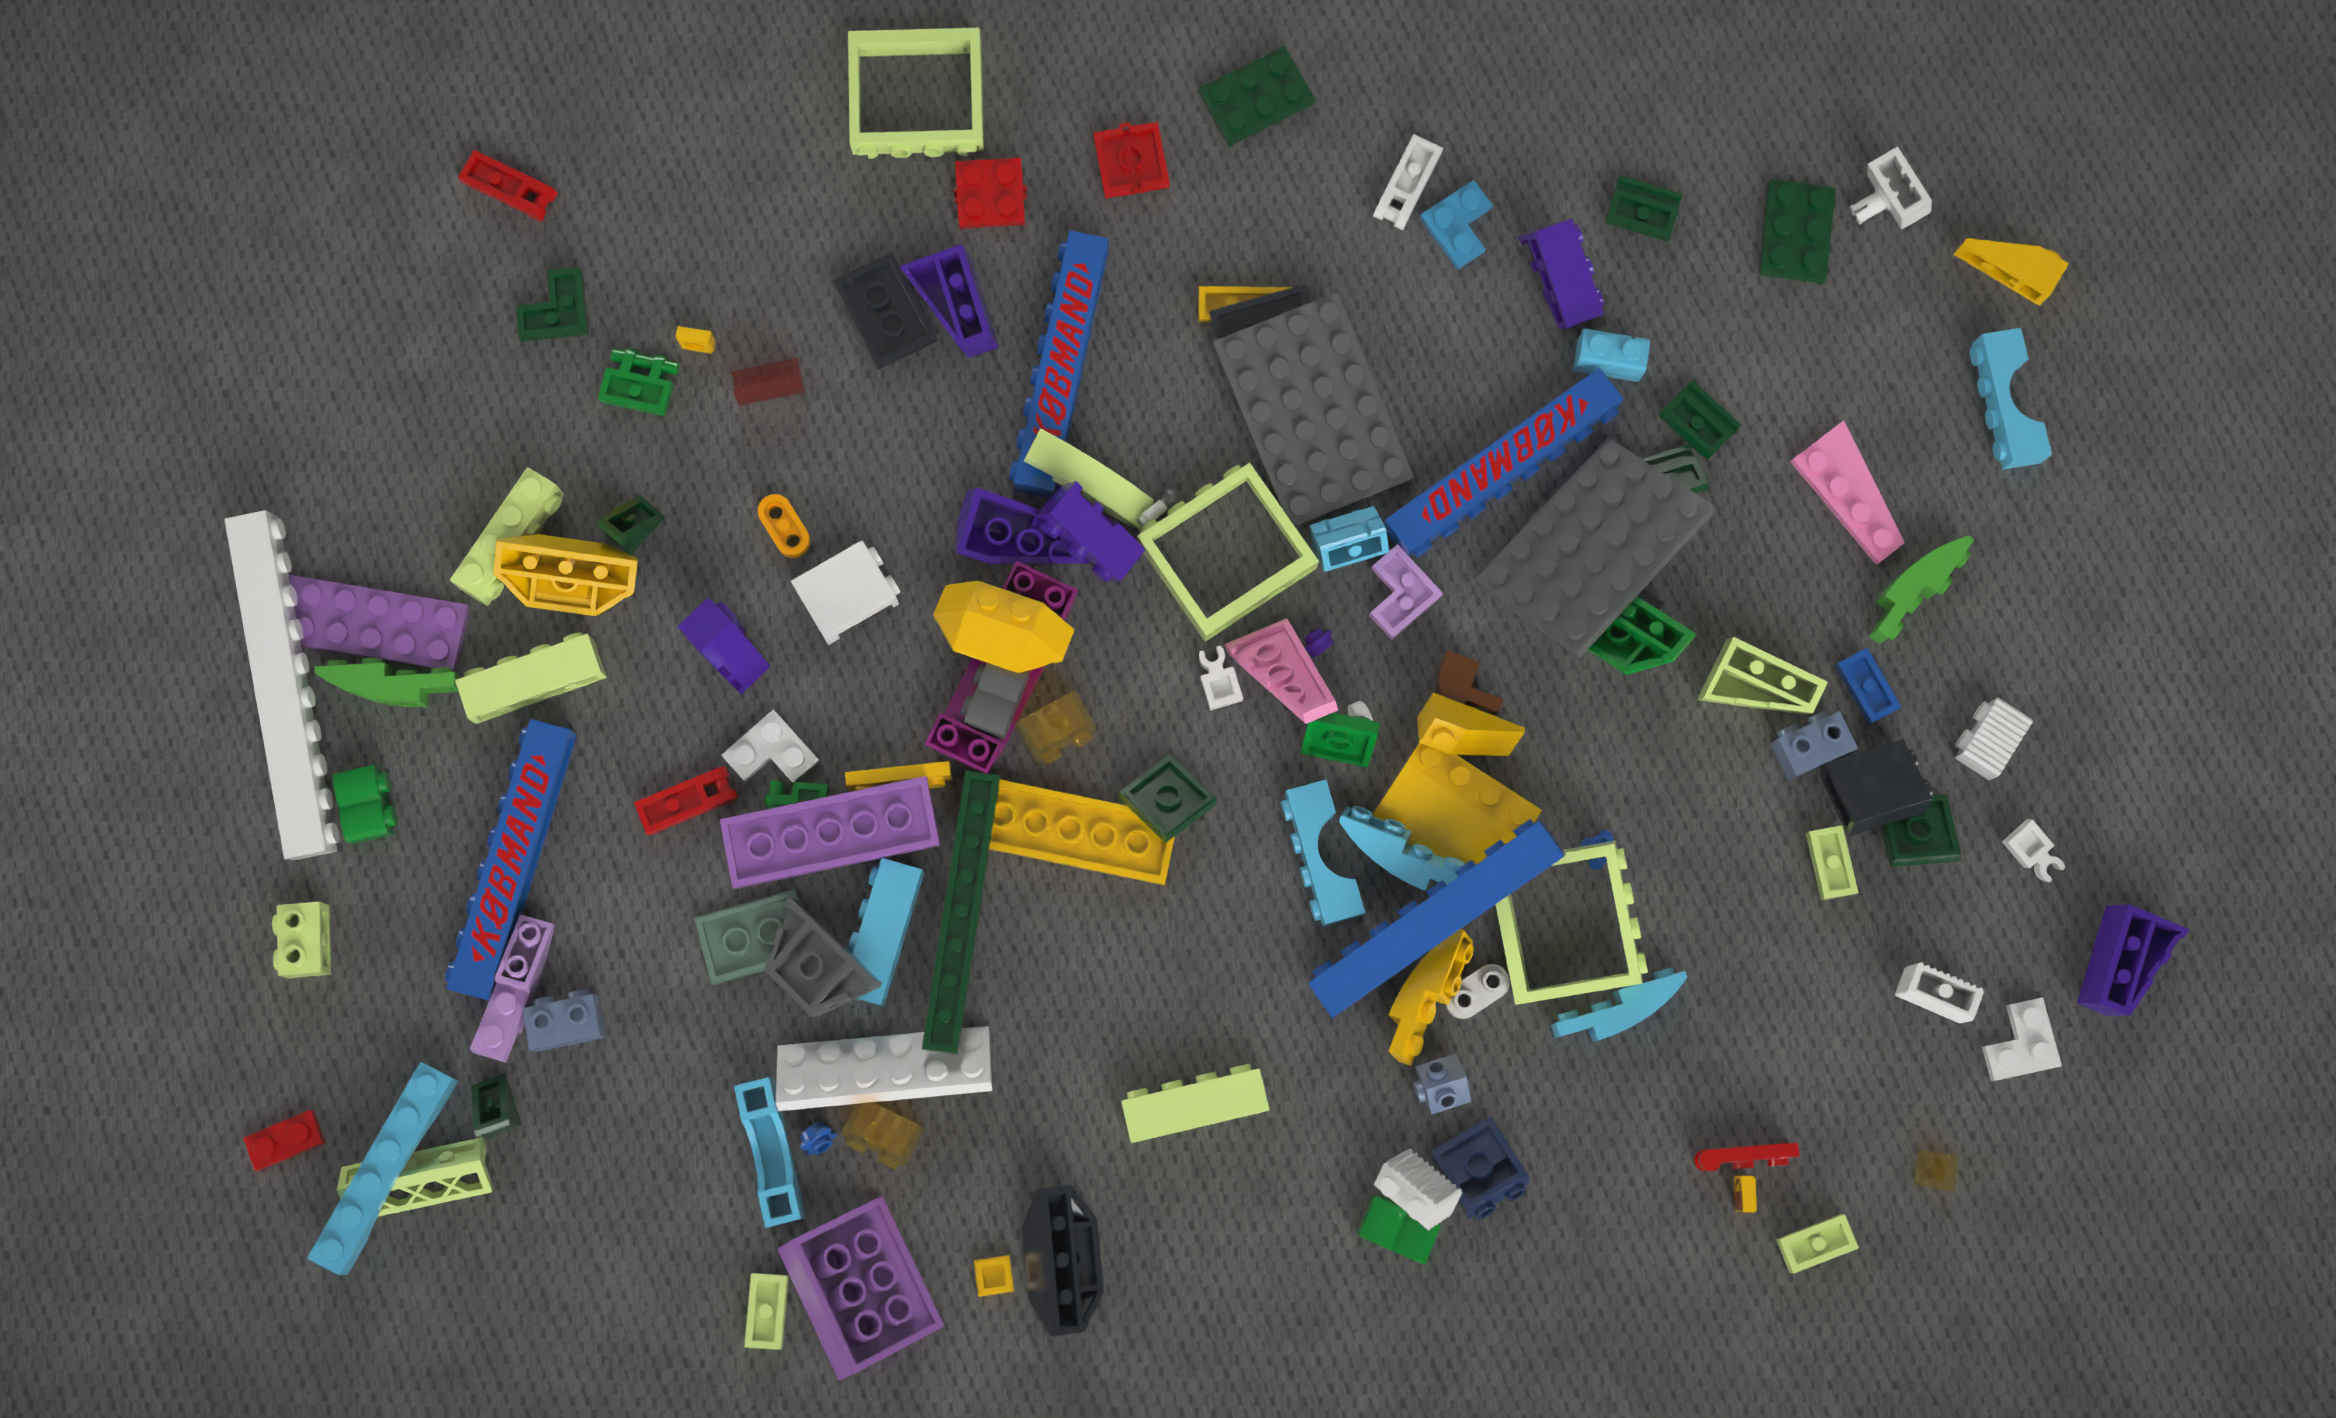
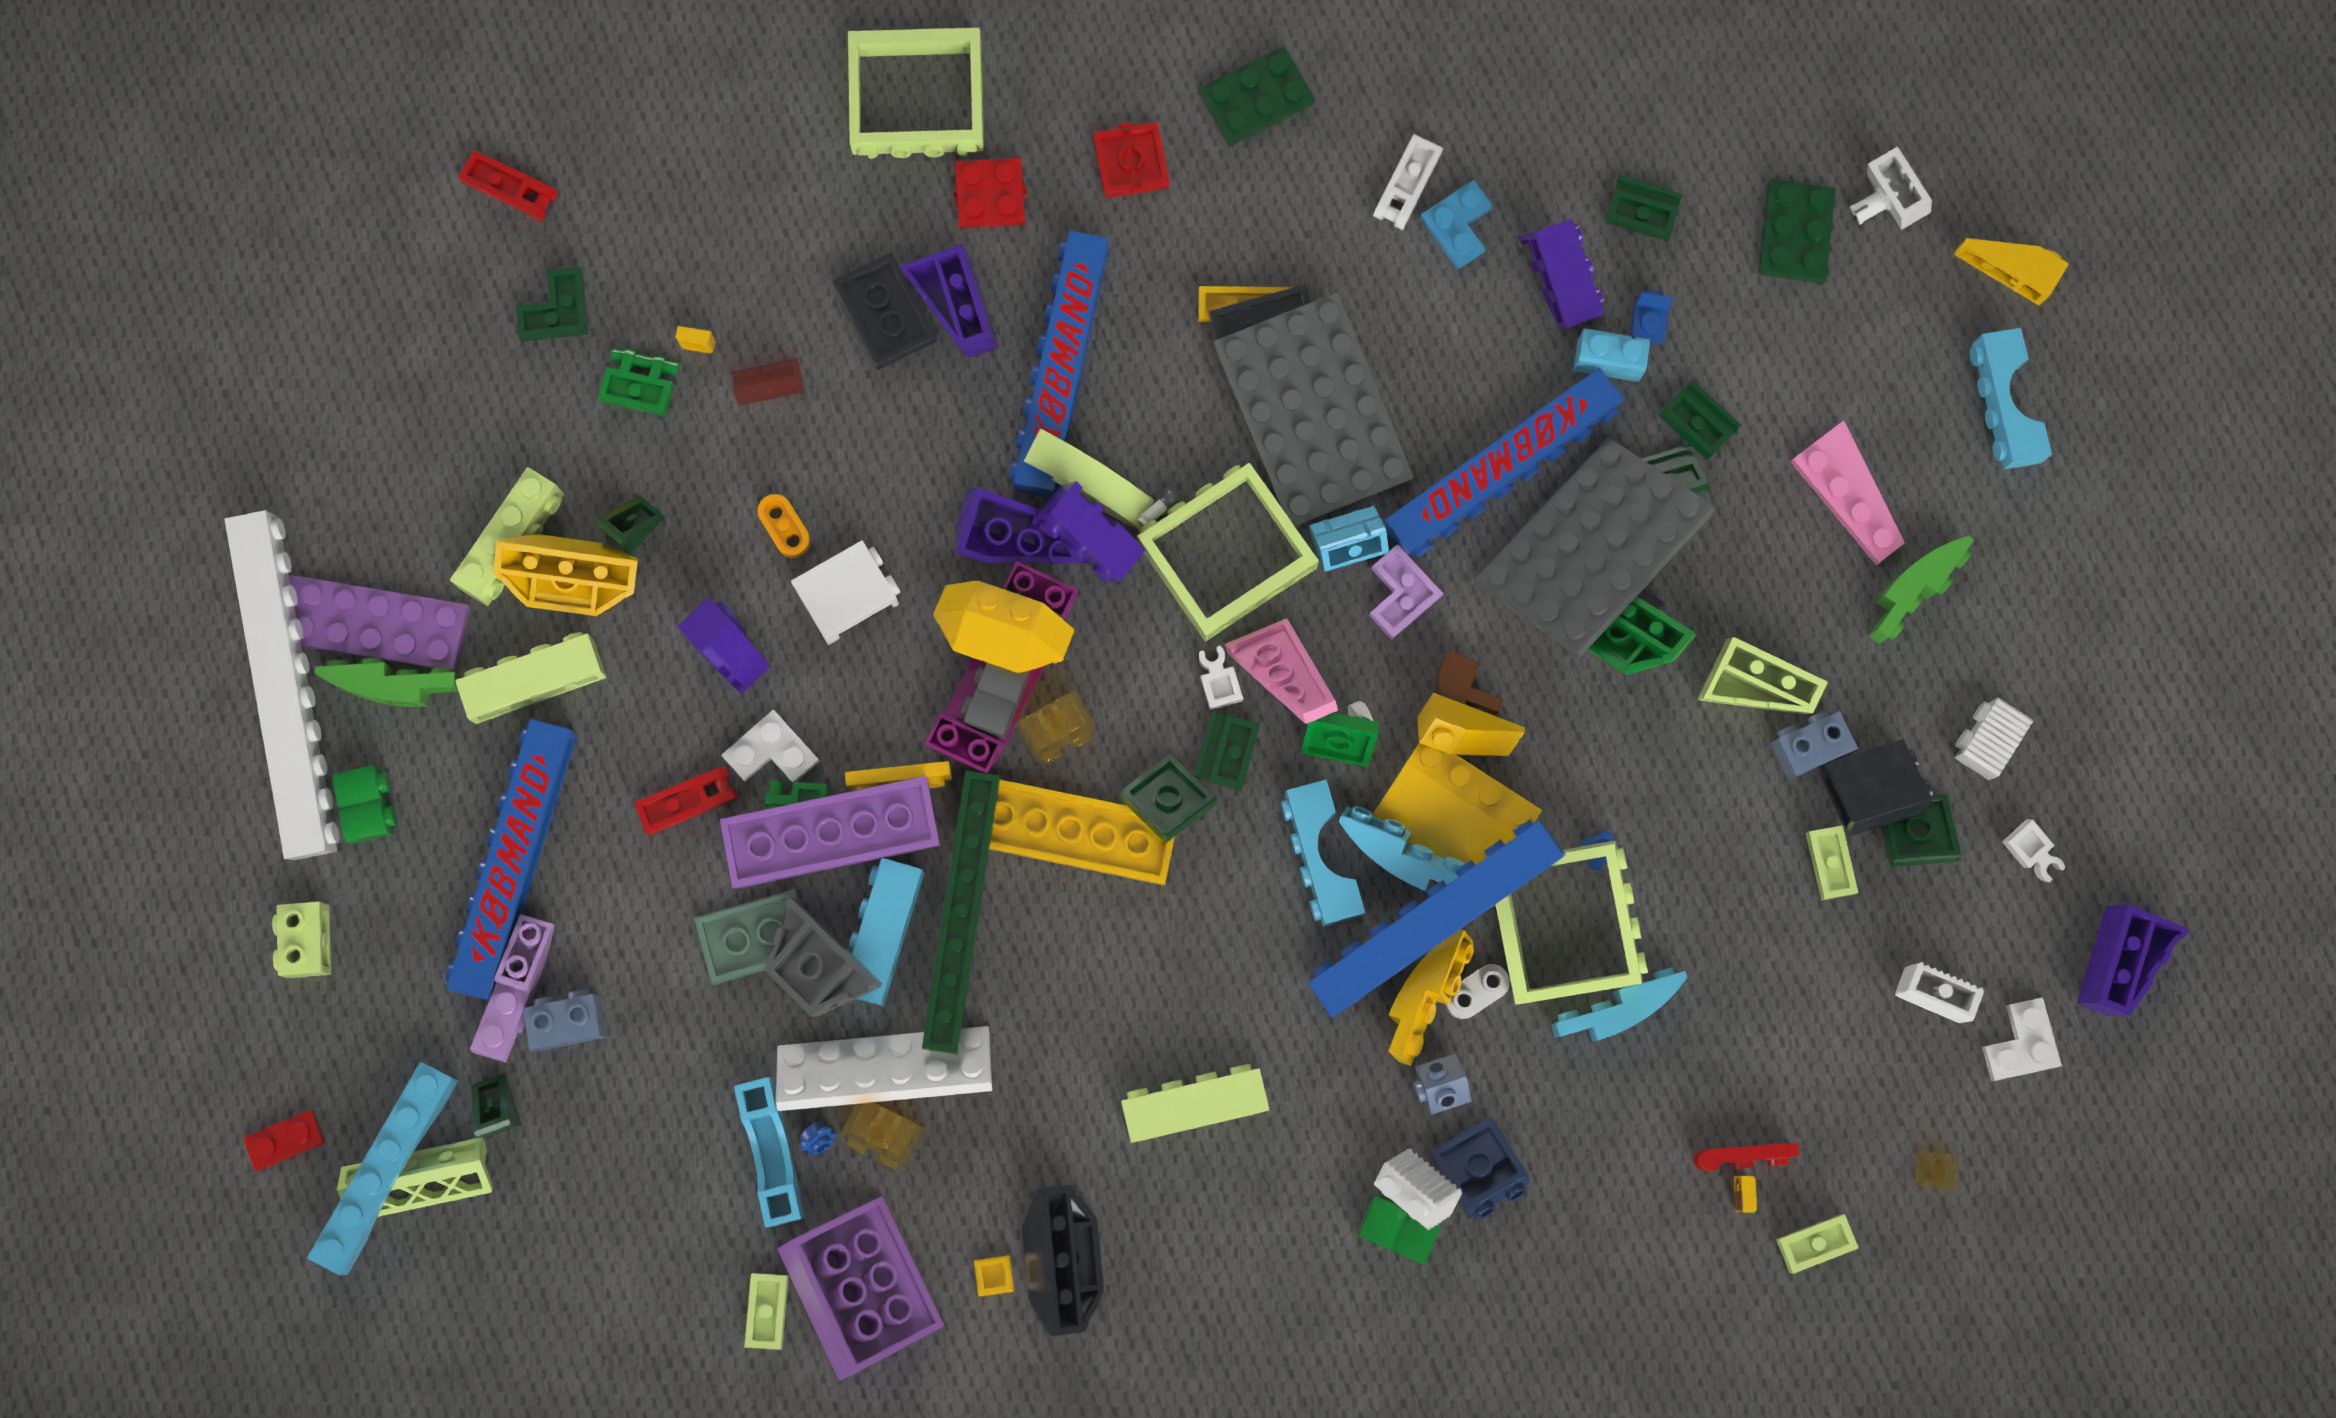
dark purple plate [1303,627,1334,658] -> none
blue plate [1834,648,1901,725] -> none
none -> dark green plate [1194,710,1260,791]
none -> blue bracket [1630,290,1673,345]

